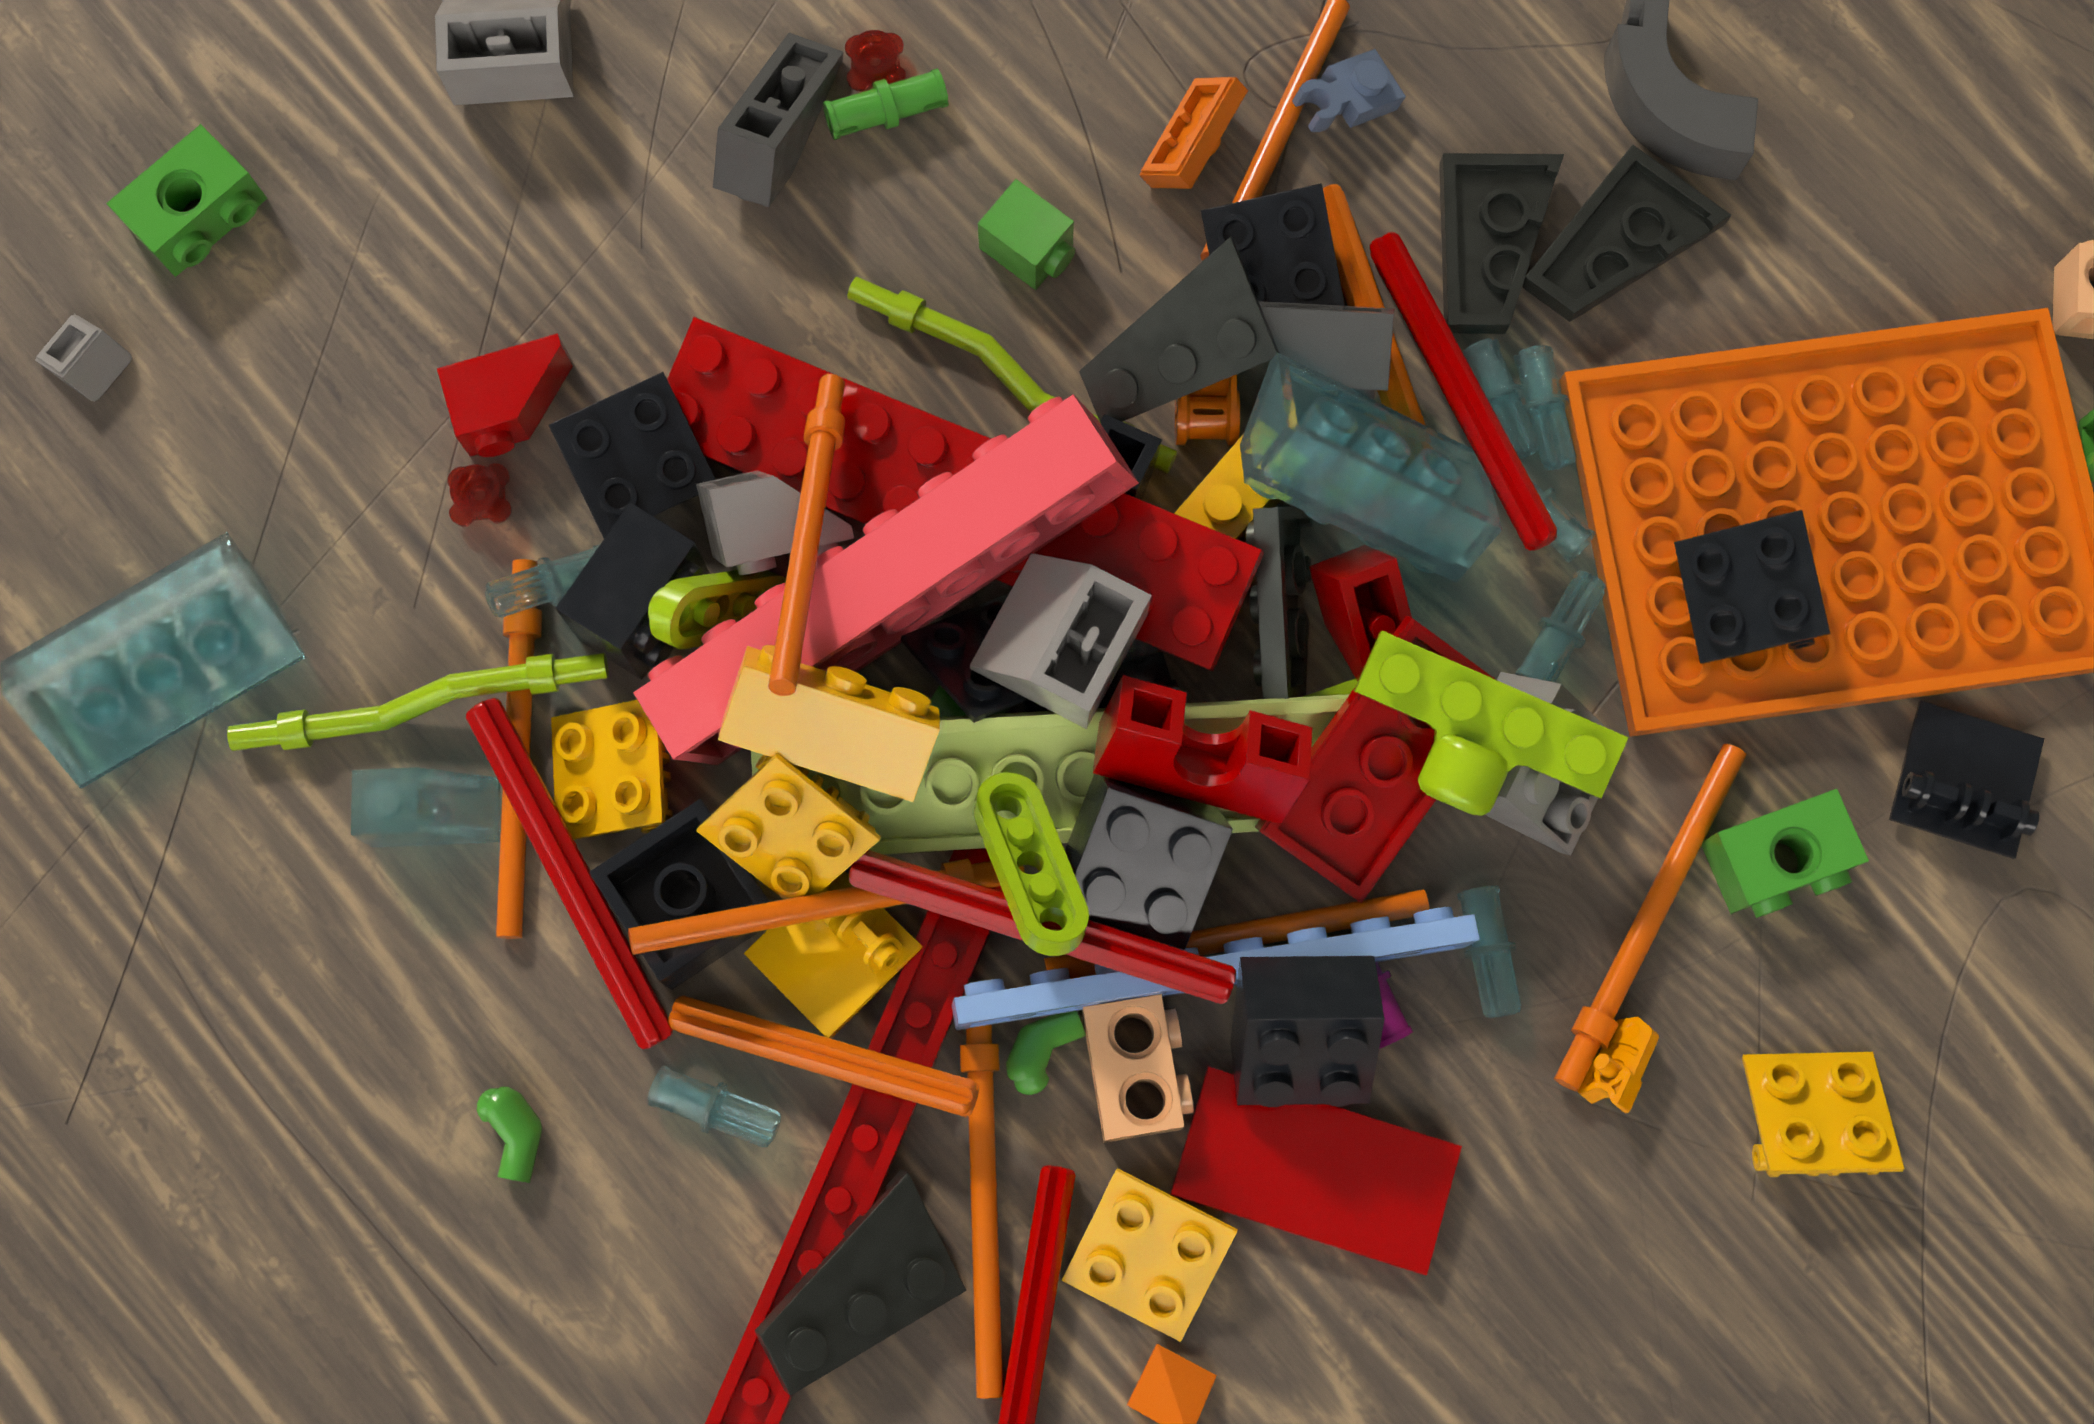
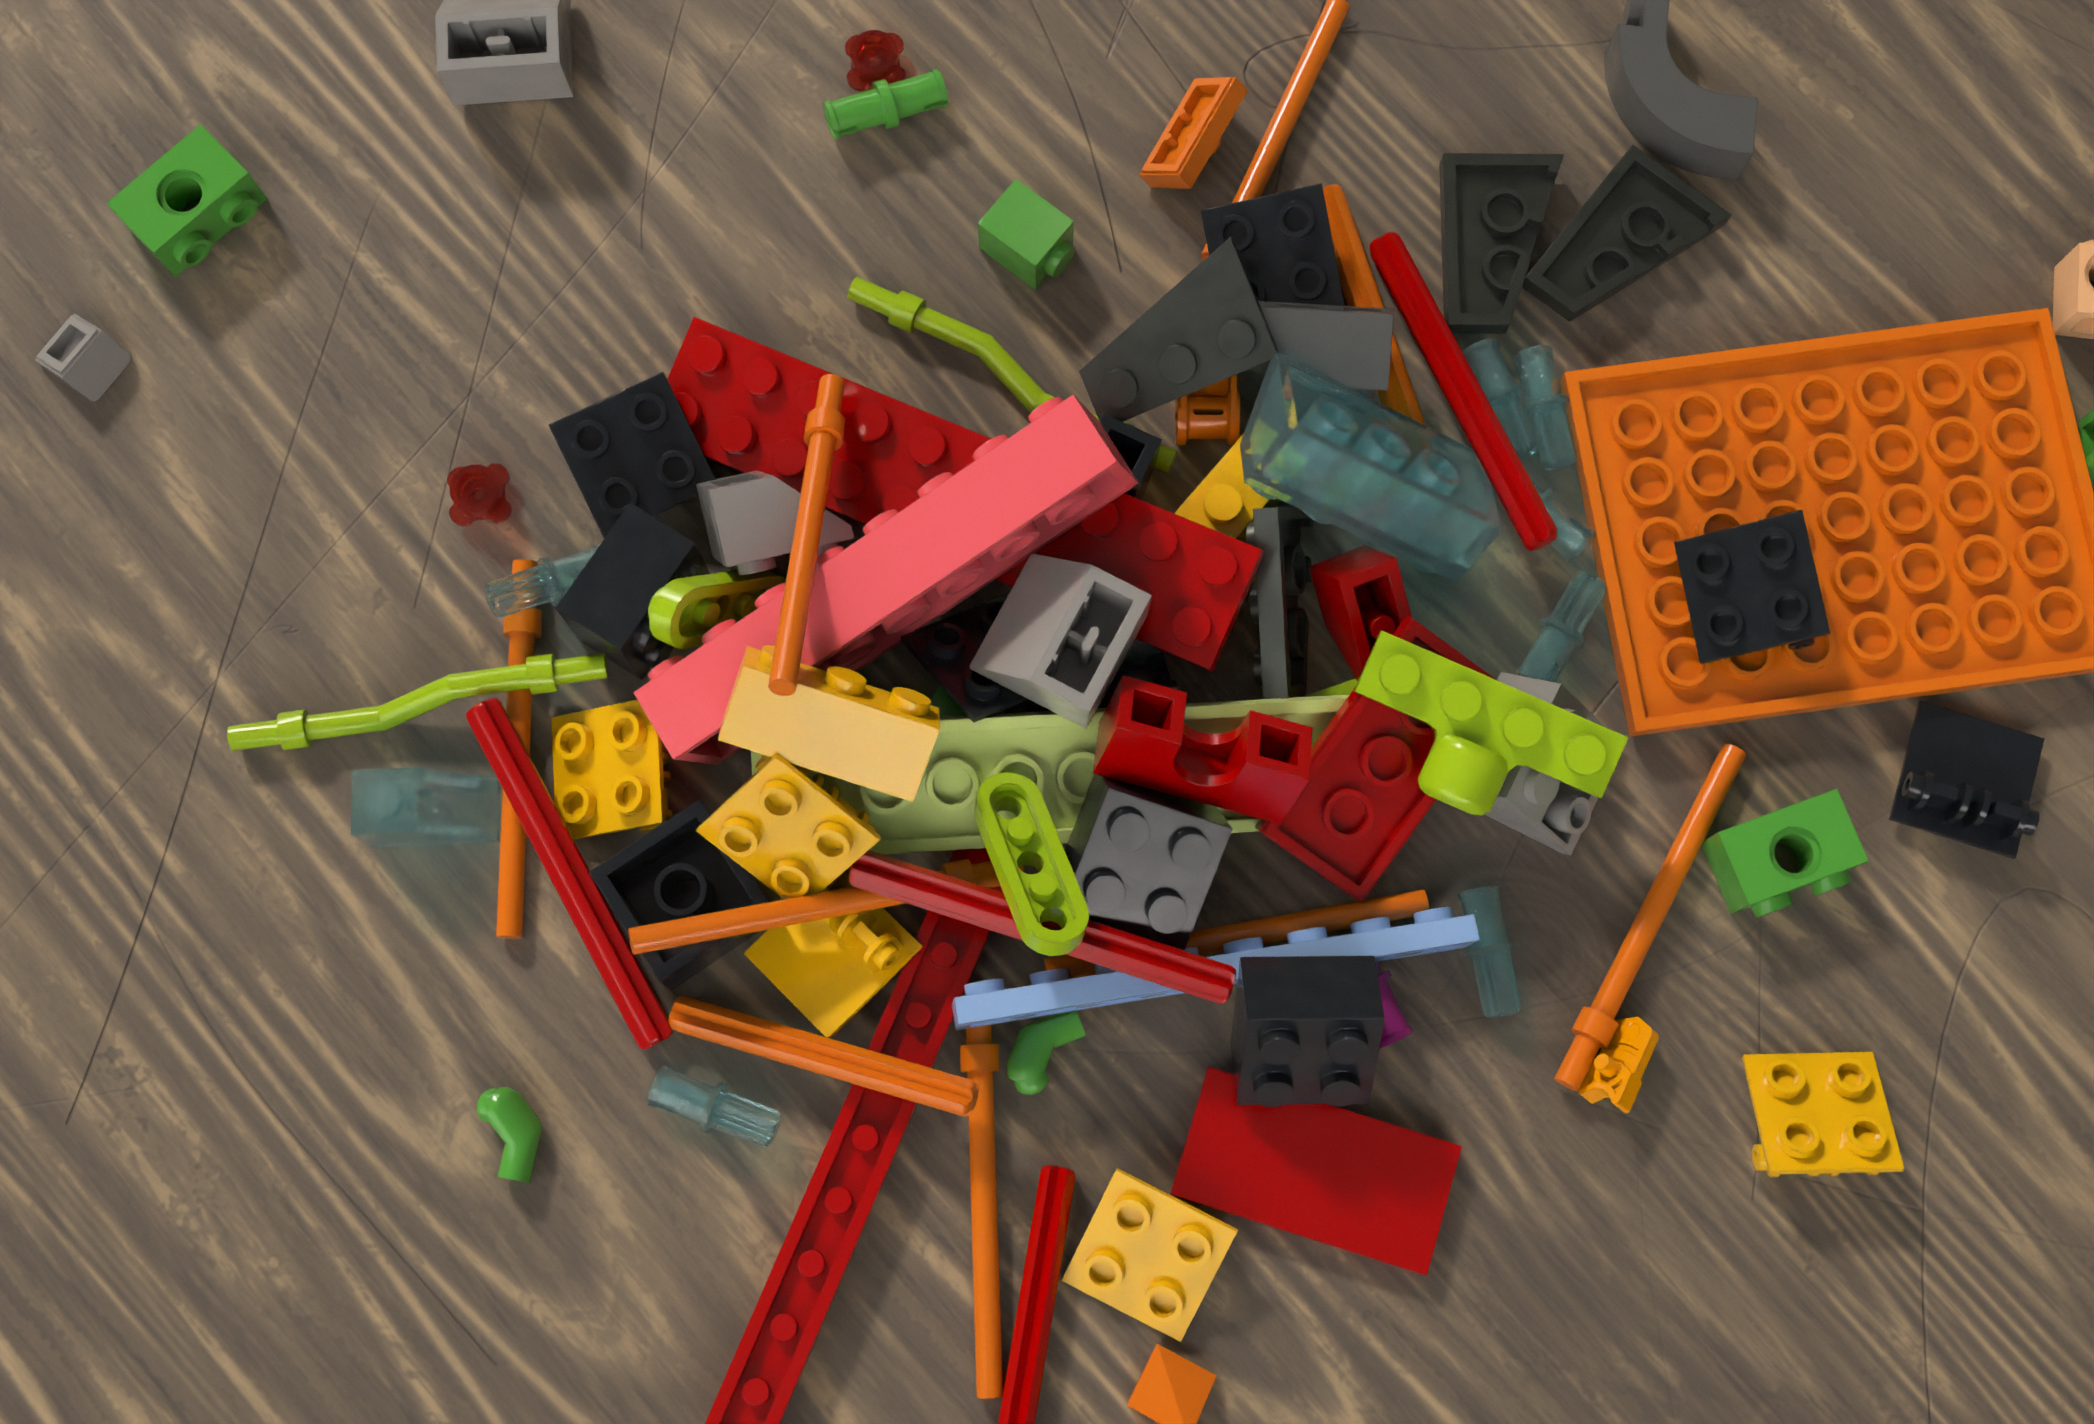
clear light blue slope [0,532,306,789] -> none
red slope [437,333,573,457] -> none
dark grey slope [713,33,844,208] -> none
pearl dark grey wing [755,1170,966,1396] -> none
light nougat brick [1082,994,1194,1143] -> none
sand blue plate [1292,49,1406,132] -> none

